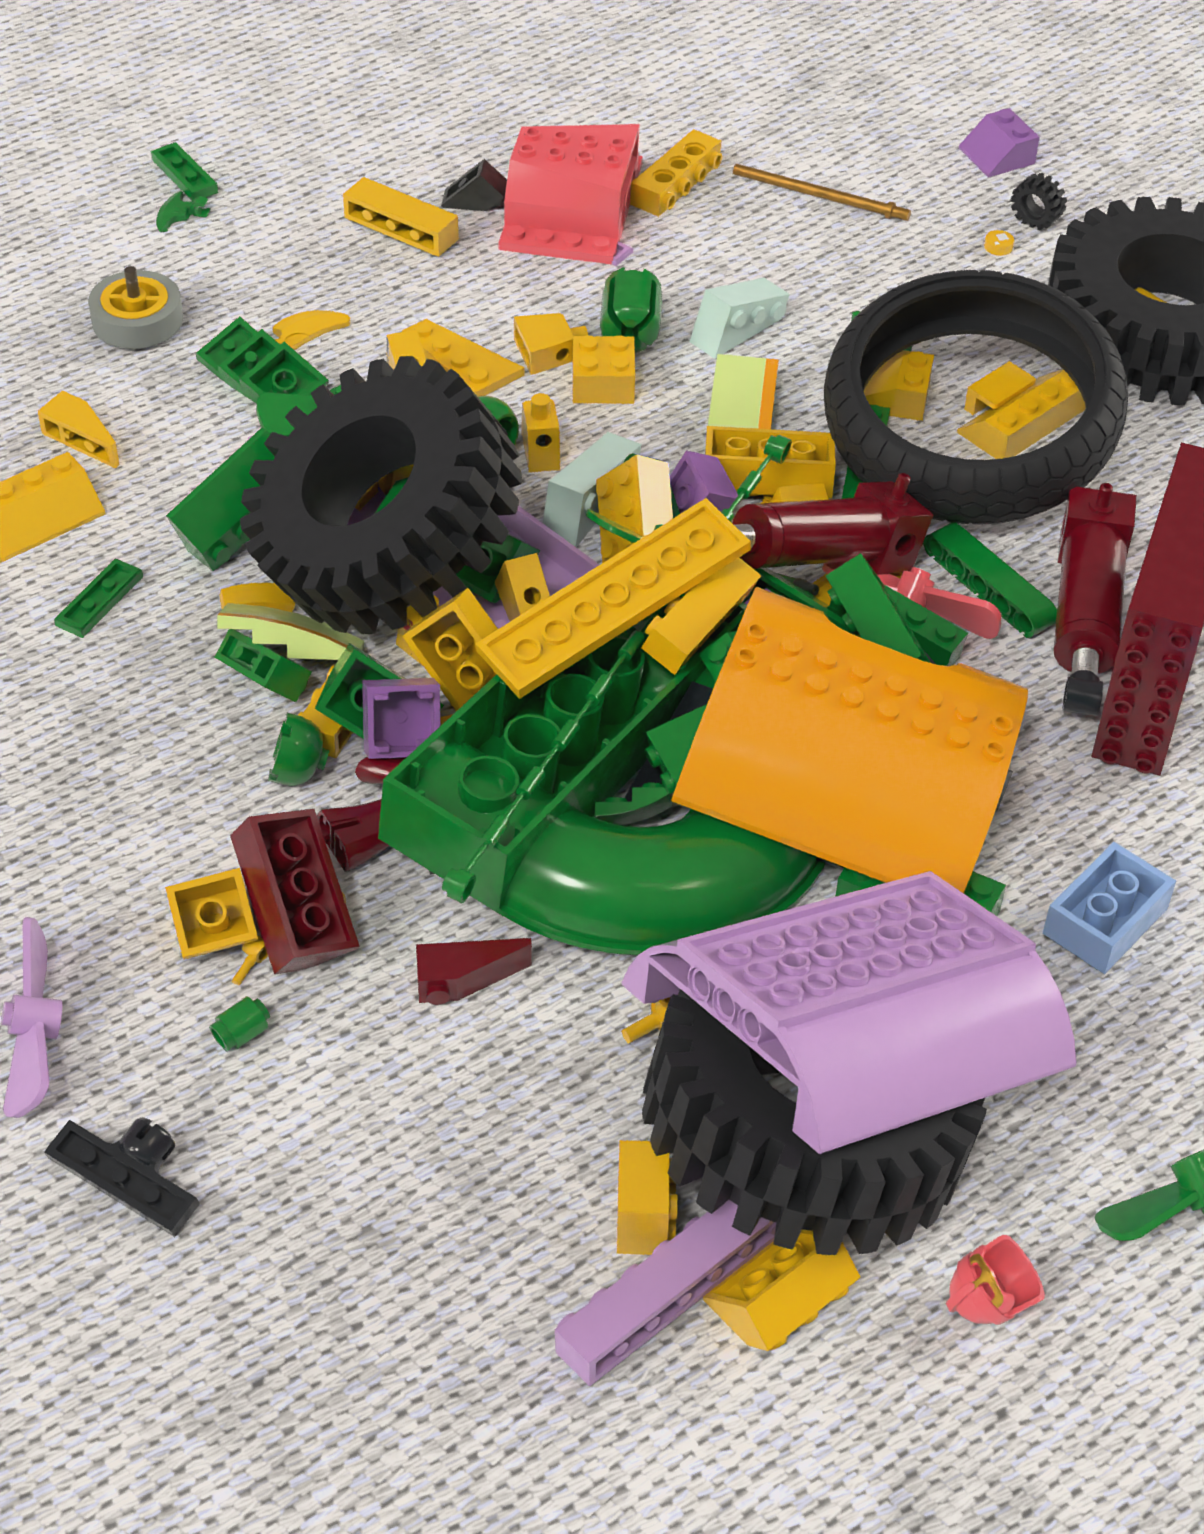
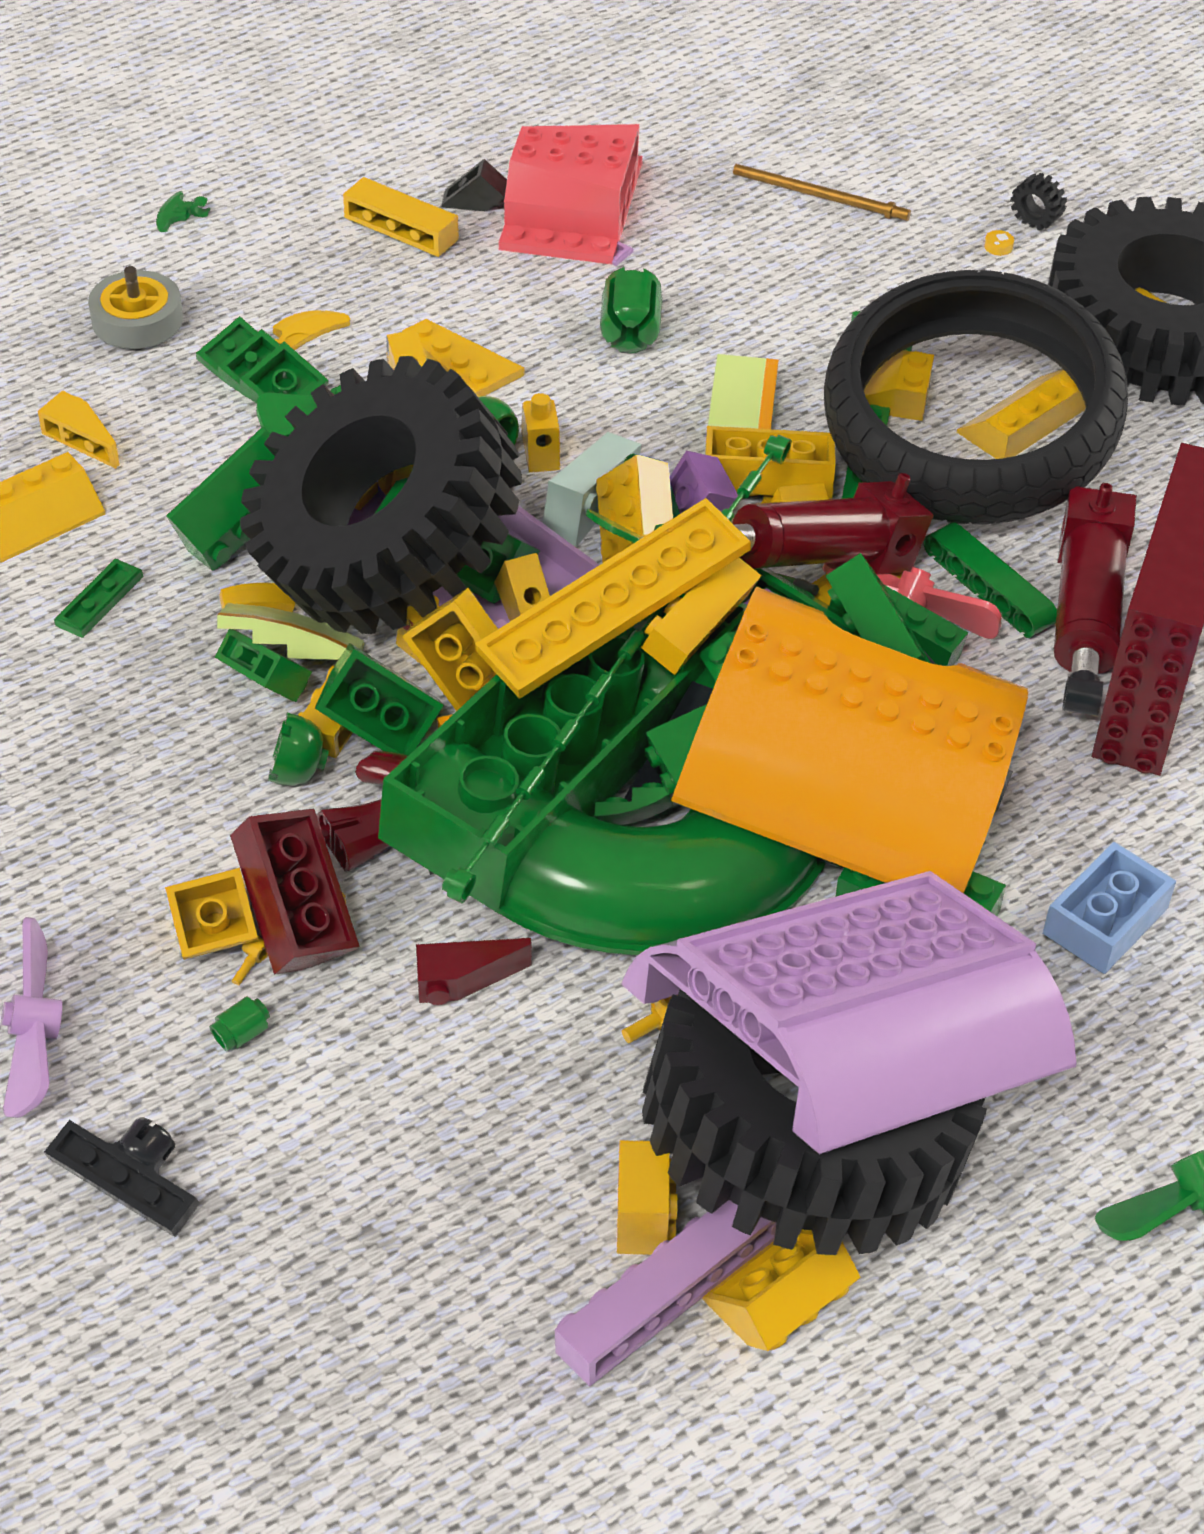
green plate [151,142,218,202] -> none
medium lavender container [362,678,440,759] -> none
yellow torso [514,313,588,375] -> none
yellow brick [572,335,635,404] -> none
yellow brick [630,129,722,217] -> none
light aqua wedge [689,278,790,359] -> none
coral helmet [946,1235,1045,1325] -> none
medium lavender slope [959,108,1040,178] -> none
yellow panel [964,361,1036,415] -> none

